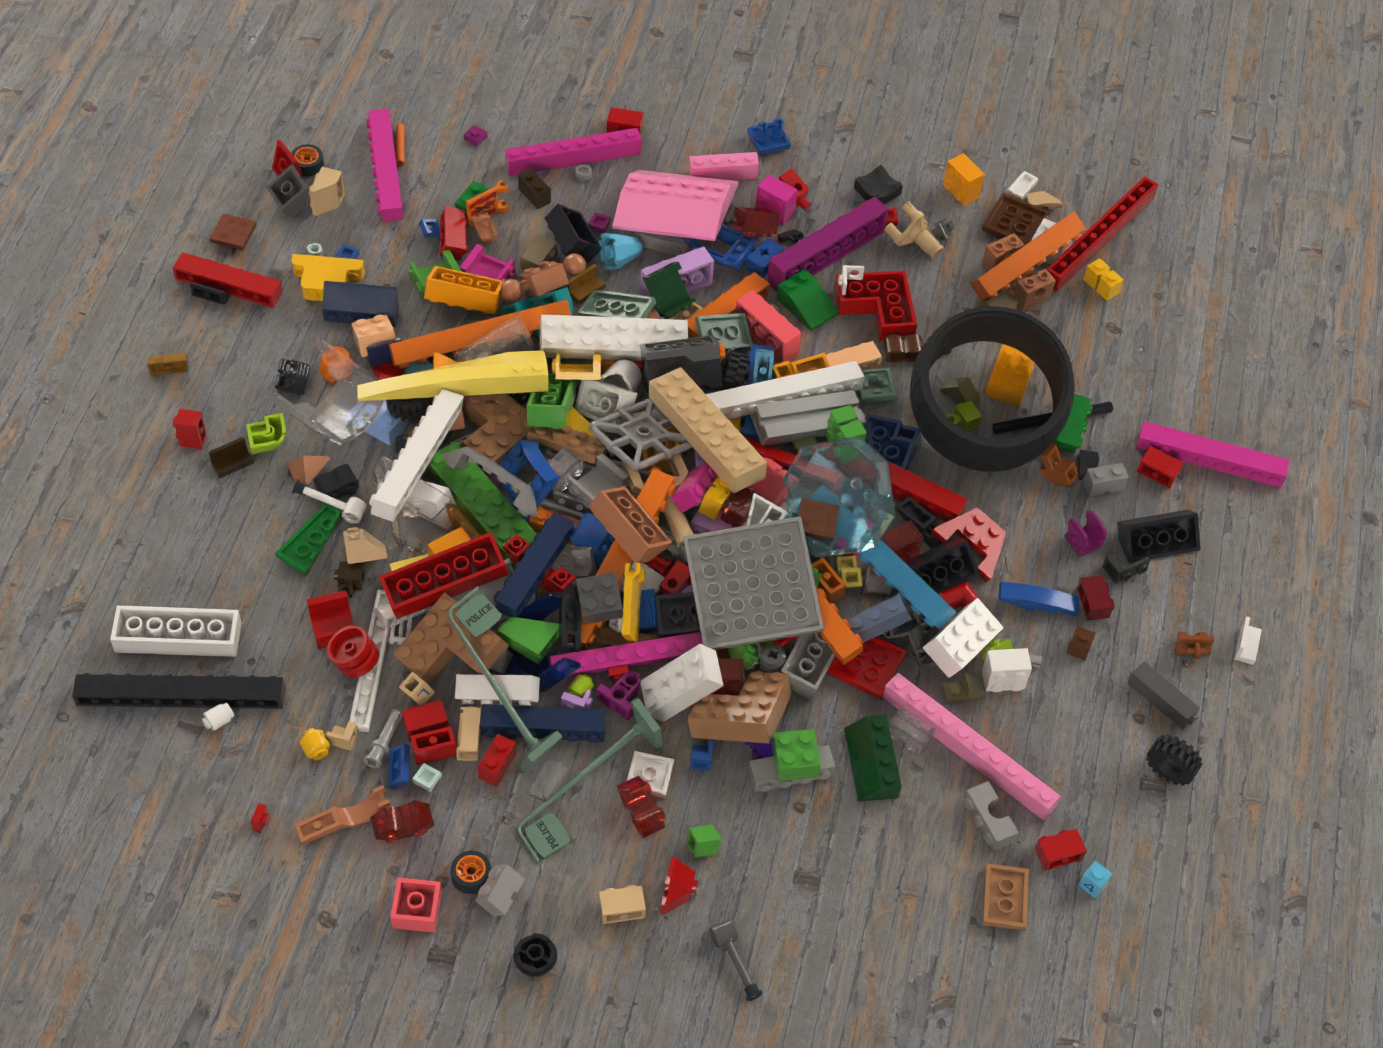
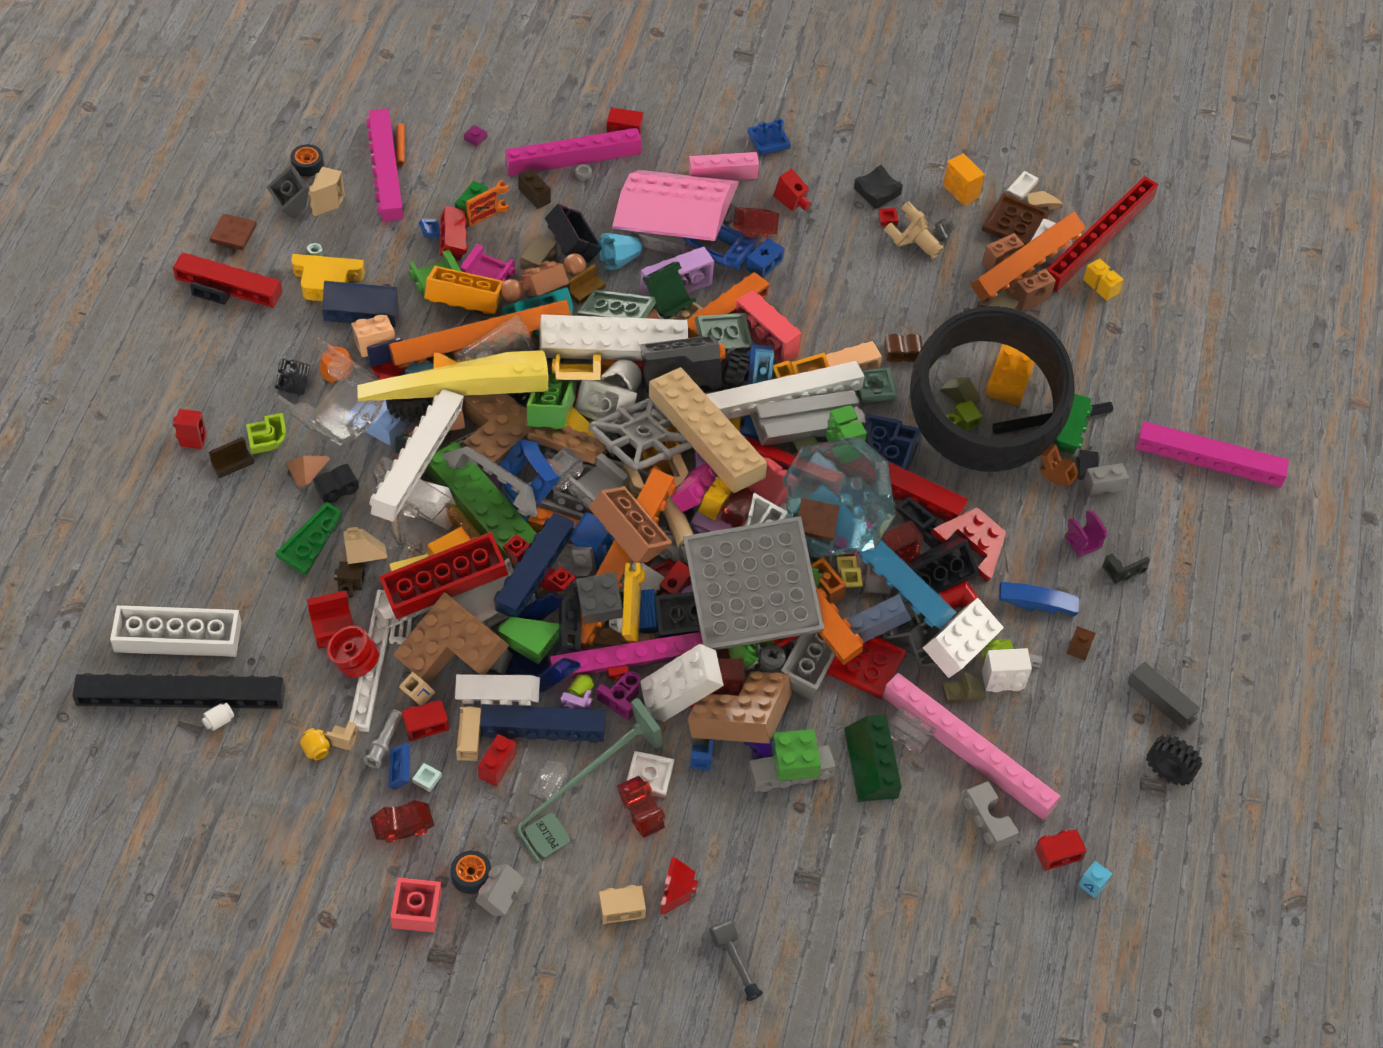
pearl gold panel [147,352,188,376] -> none
red plate [250,803,270,833] -> none
red slope [272,140,302,176] -> none
white piece [292,479,367,524] -> none
nougat piece [294,785,391,845] -> none
blue plate [335,244,359,259] -> none
red brick [410,726,457,766] -> none
sand green piece [448,587,562,773] -> none
nougat hips [471,212,498,245] -> none
black cone [513,933,557,977] -> none
magenta plate [588,212,611,233] -> none
red bush [647,554,673,577] -> none
bright green brick [686,825,721,858] -> none
dark pink brick [755,174,798,225] -> none
magenta brick [767,197,889,292] -> none
green slope [776,269,838,331] -> none
black arm [777,229,804,243] -> none
red brick [834,271,917,341] -> none
white bracket [838,265,864,295] -> none
medium nougat plate [982,863,1029,931] -> none
dark red brick [1077,575,1115,621] -> none
black slope [1117,510,1201,563] -> none
red brick [1137,446,1184,489] -> none
dark orange hips [1175,632,1214,659] -> none
white panel [1234,616,1262,665] -> none

